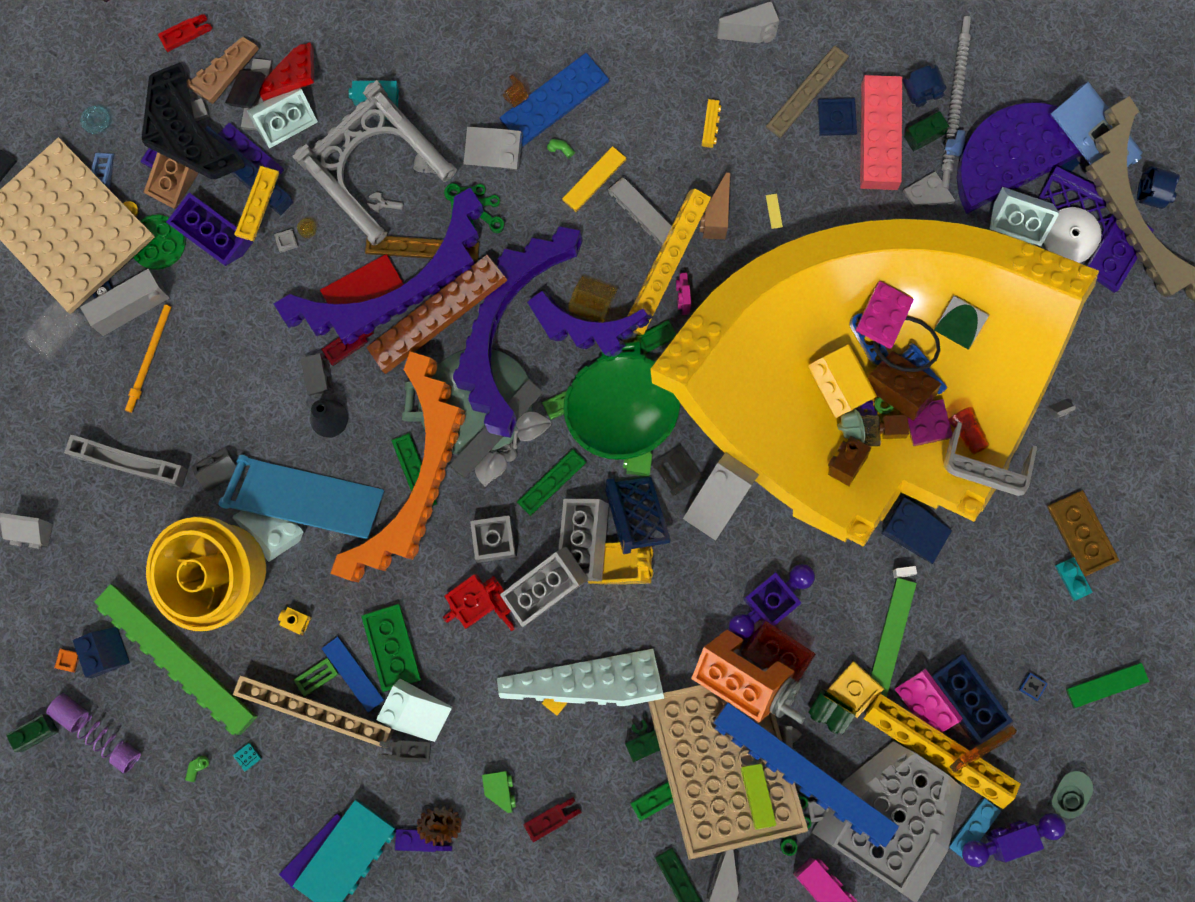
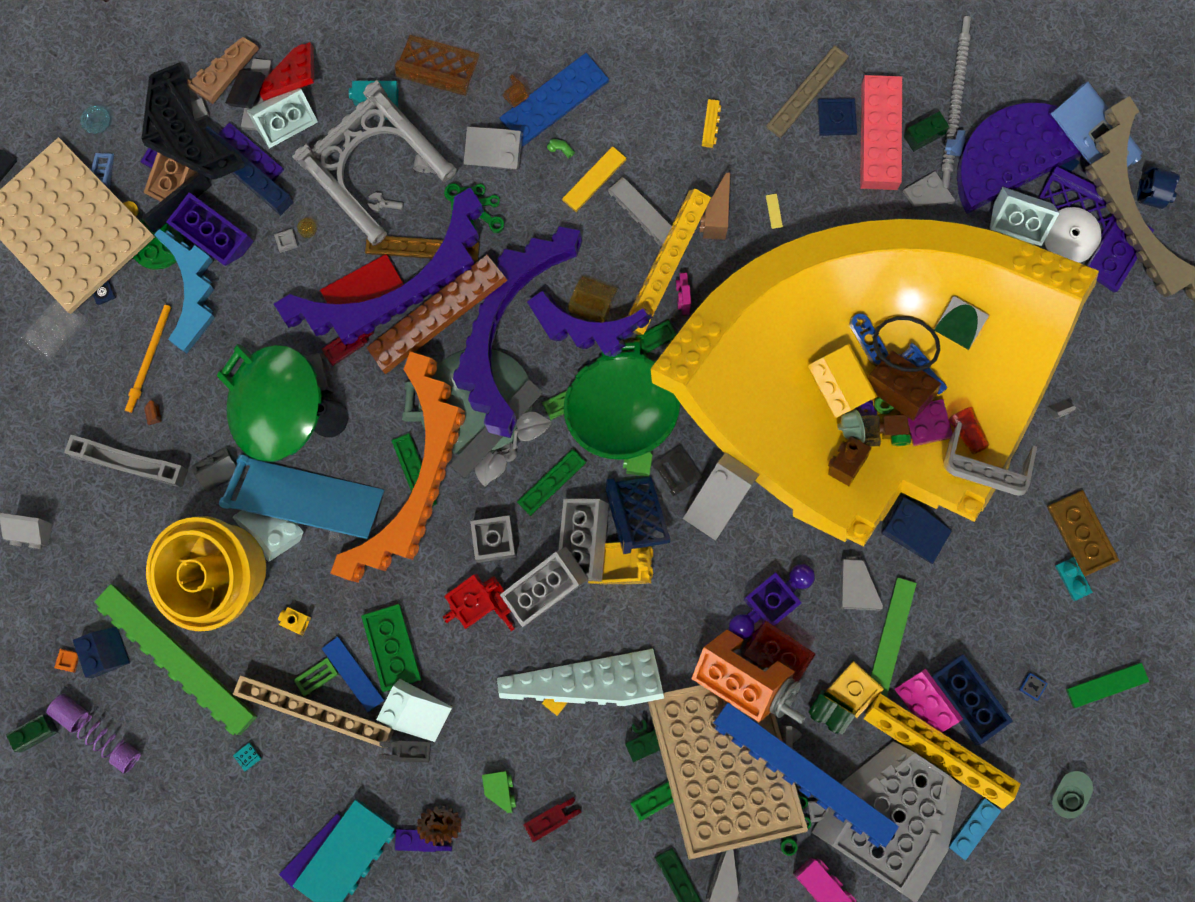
light grey brick [80,269,169,336] -> none
red hinge [158,14,212,52] -> none
bright green arm [185,756,209,782] -> none
yellow tile [235,166,280,242] -> none
light grey slope [717,1,779,43] -> none
lime tile [741,764,776,830] -> none
dark pink plate [855,281,914,349] -> none
white tile [893,566,917,578] -> none
dark blue brick [903,65,947,107] -> none
clear orange tile [950,725,1017,772] -> none
dark purple brick [962,813,1066,867] -> none
none -> black tile [142,172,211,233]
none -> dark orange slope [144,400,162,425]
none -> dark azure arch [154,229,215,354]
none -> green dish [216,344,321,462]
none -> clear orange fence [395,35,479,96]
none -> light grey slope [840,557,883,611]
none -> green tile [891,435,911,446]

